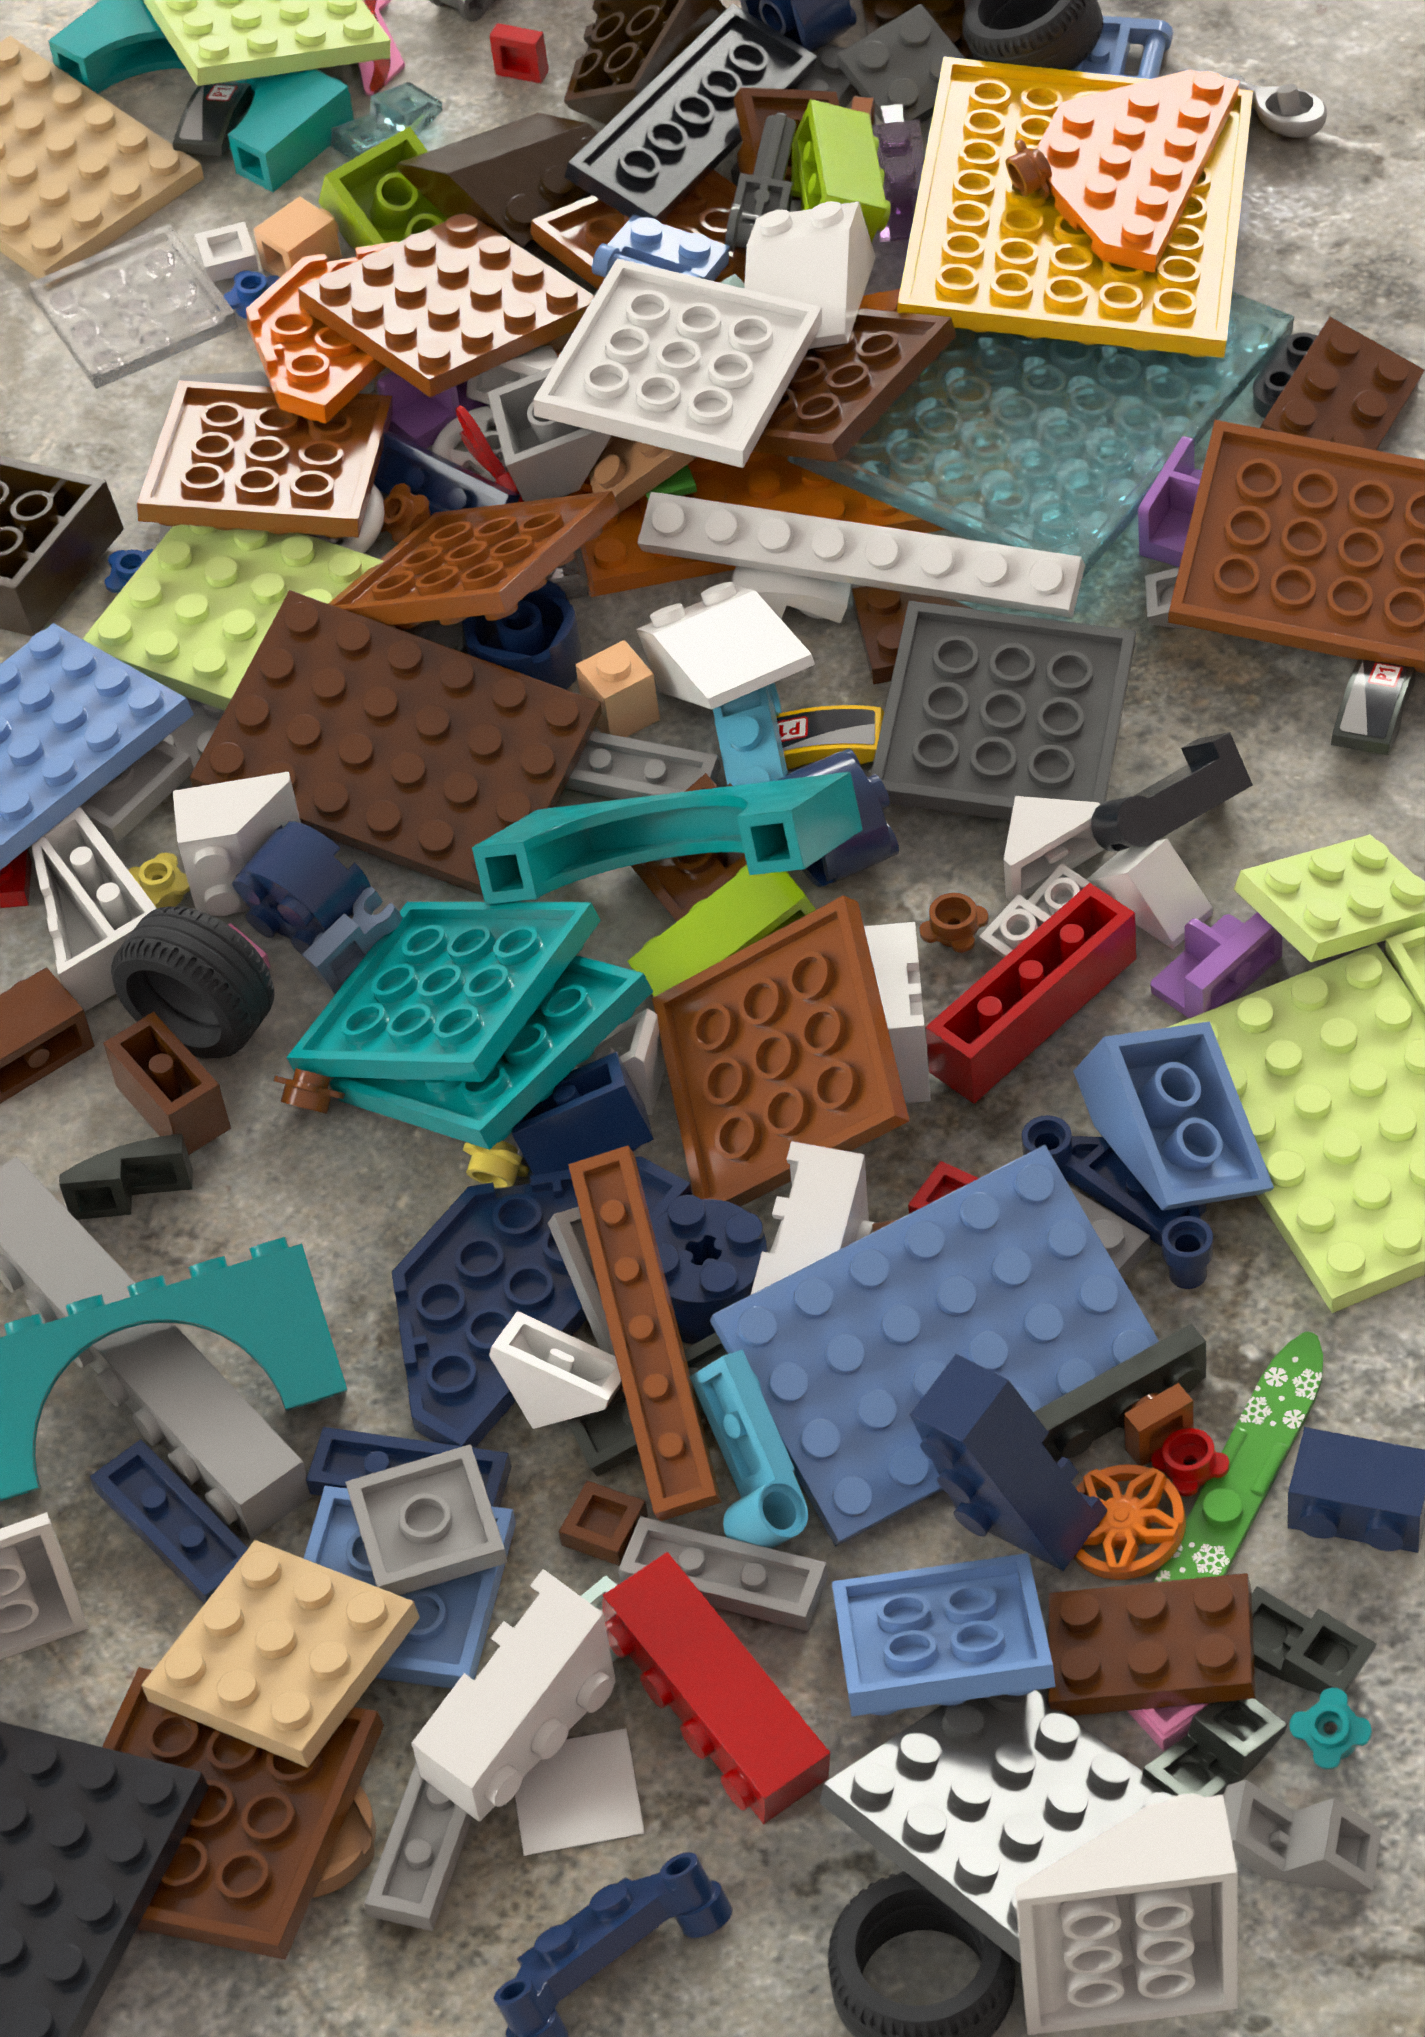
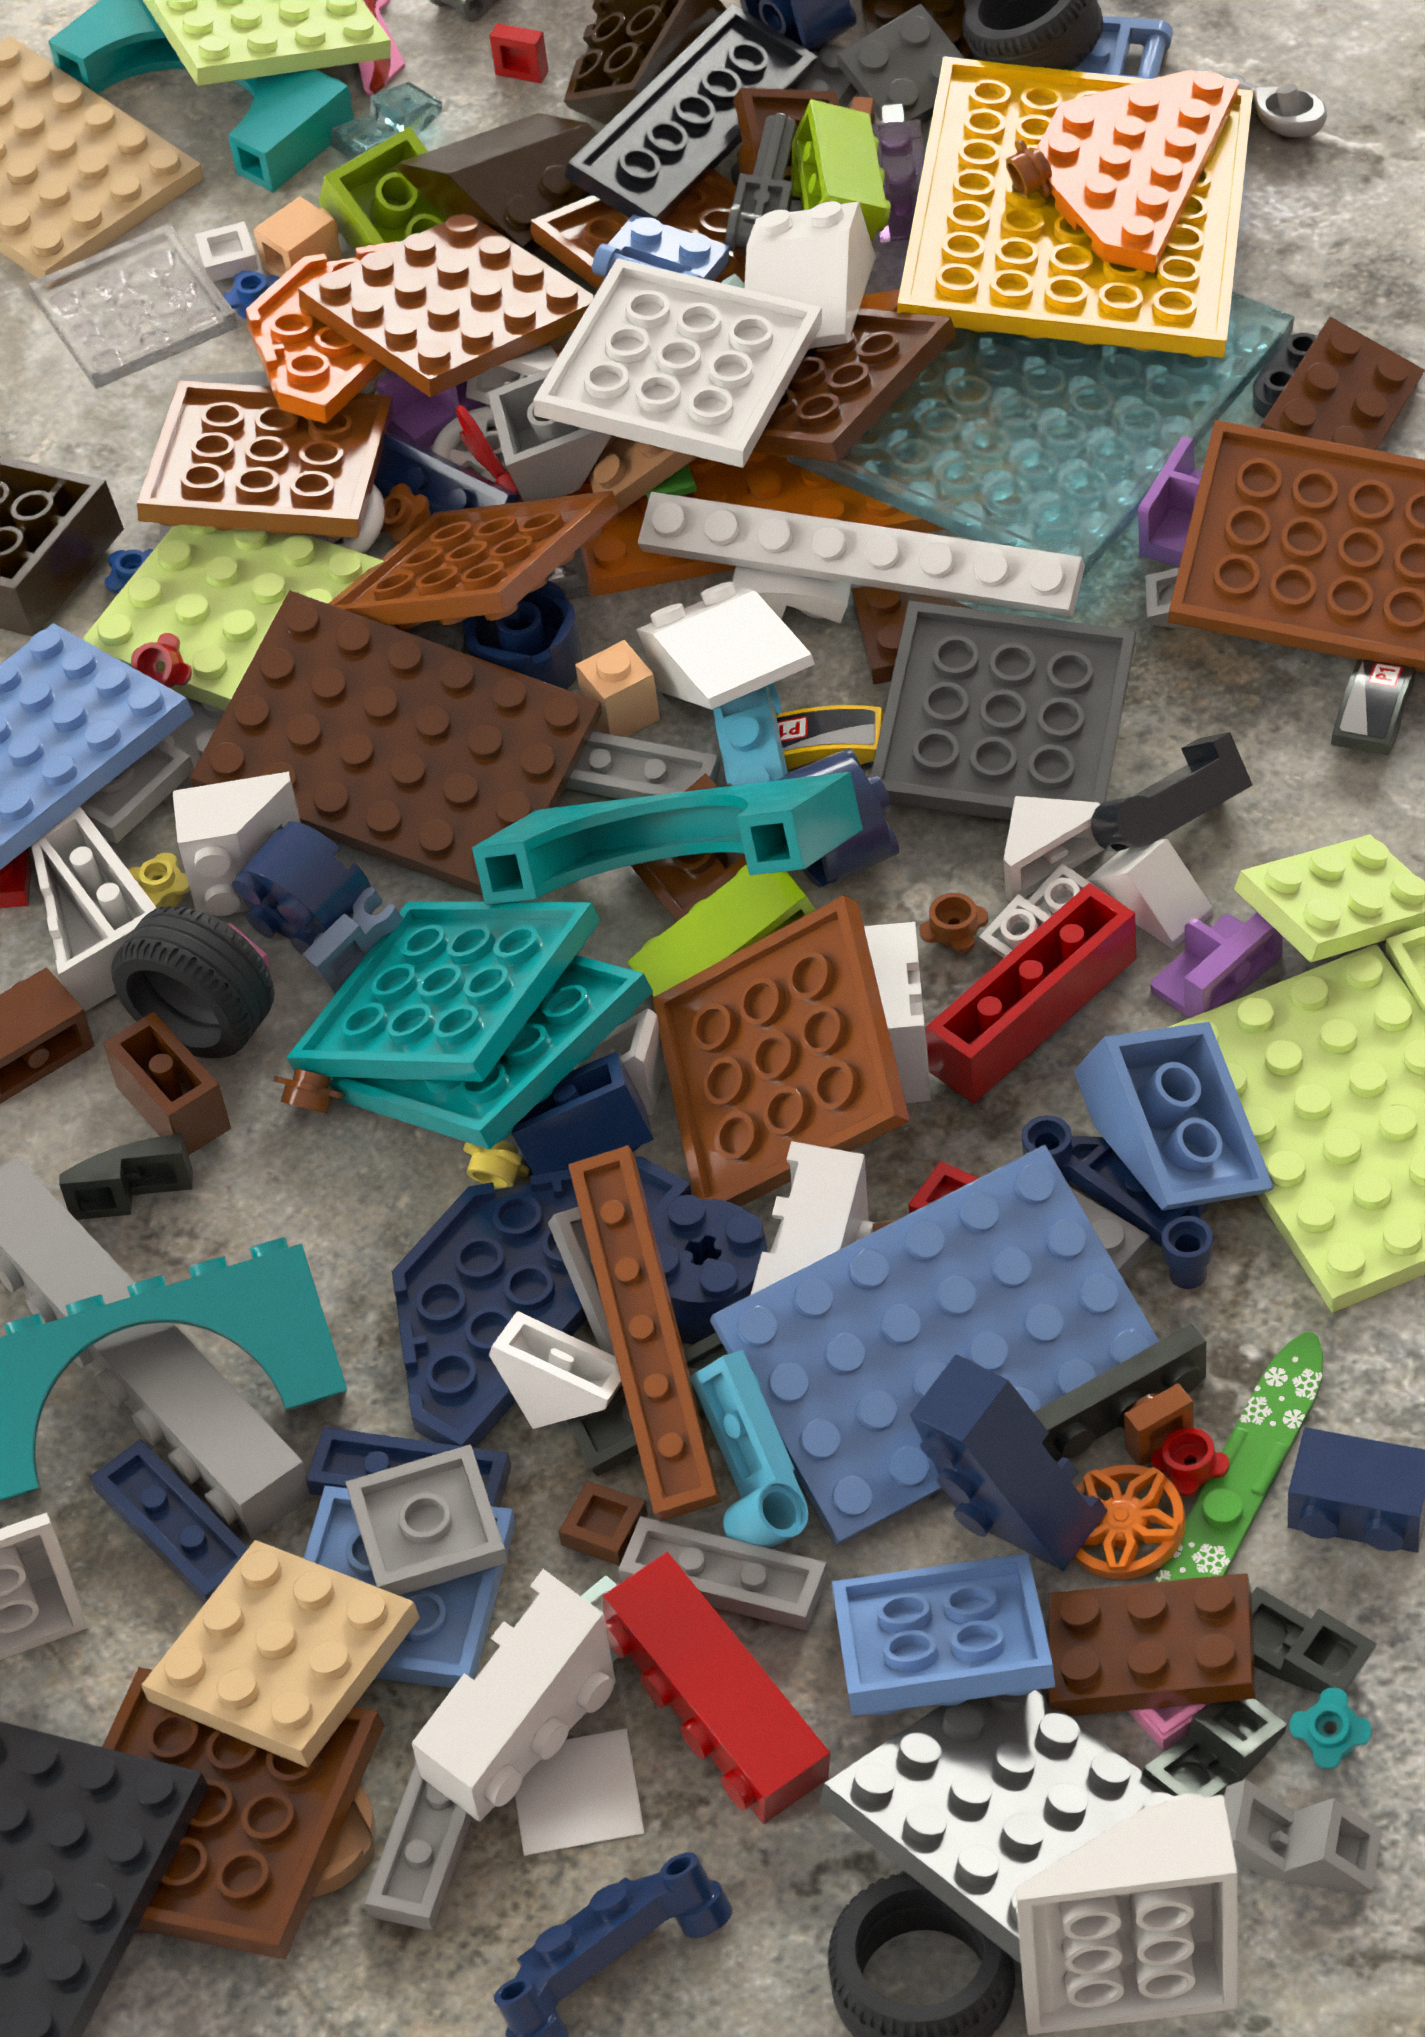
slope [173,82,252,156] -> none
none -> red plate [131,633,192,688]

